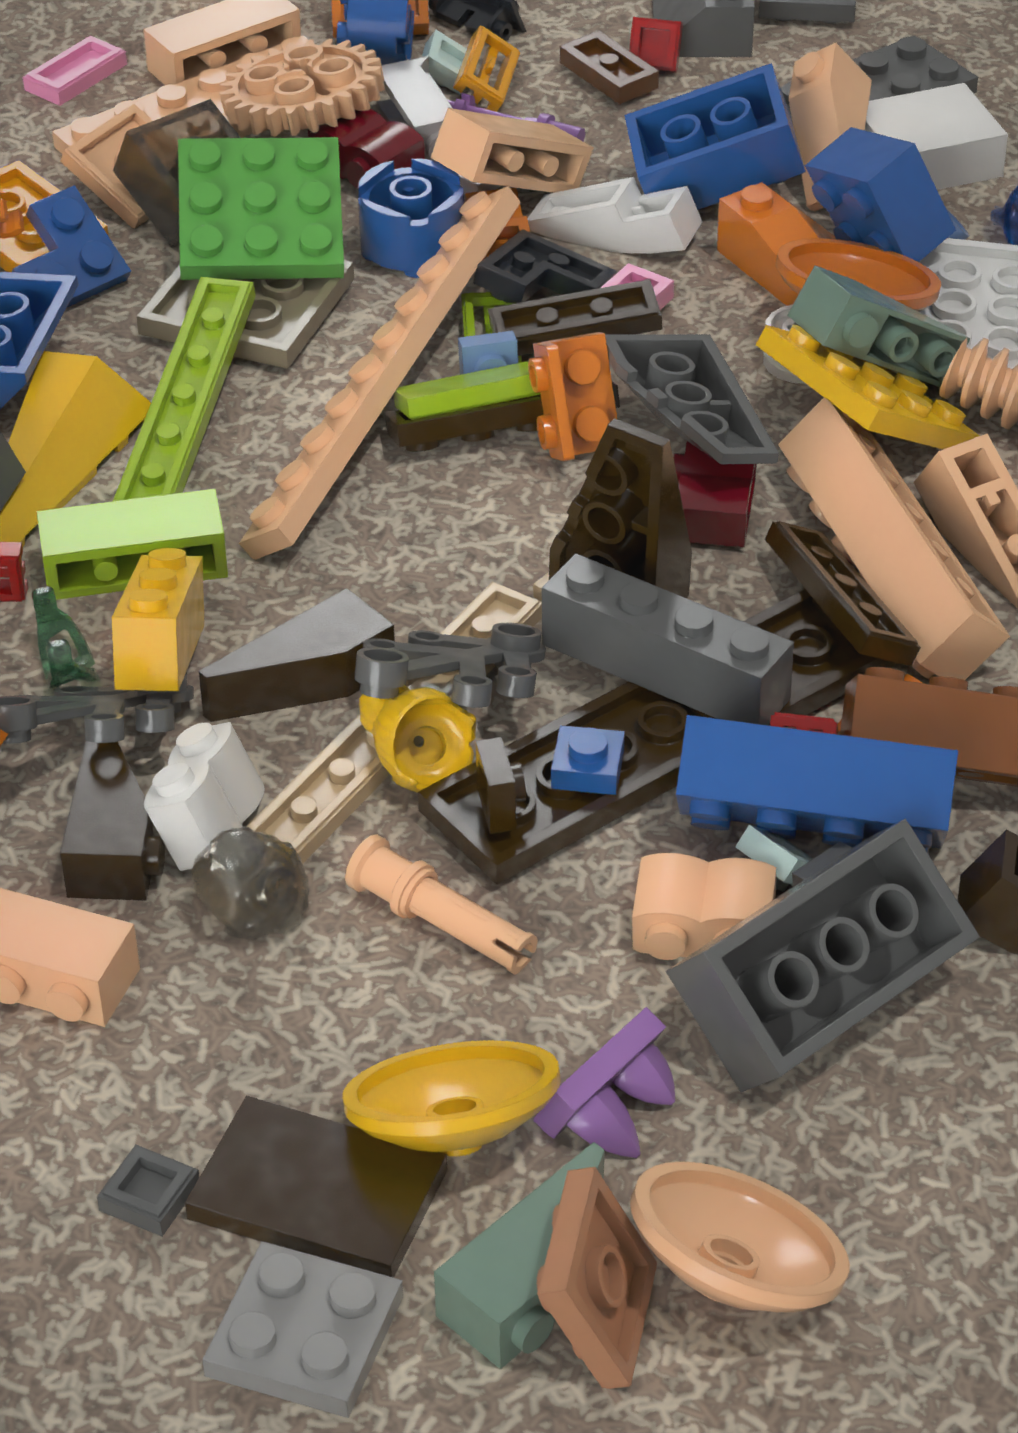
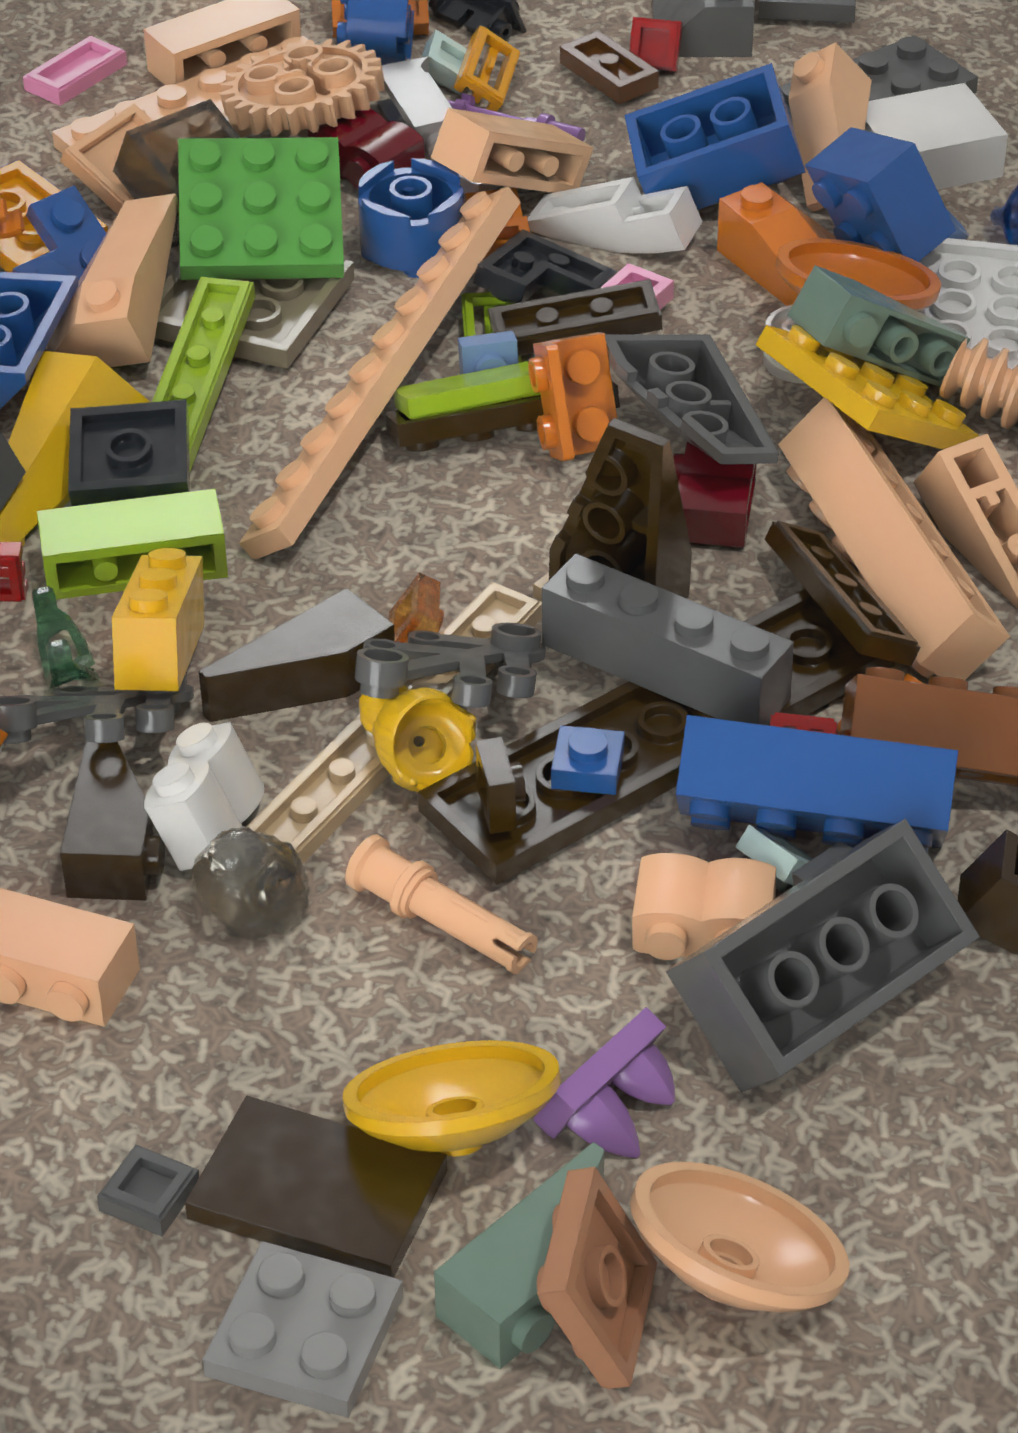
none -> light nougat wedge [47,193,179,367]
none -> black plate [68,400,190,507]
none -> clear orange plate [389,572,444,643]

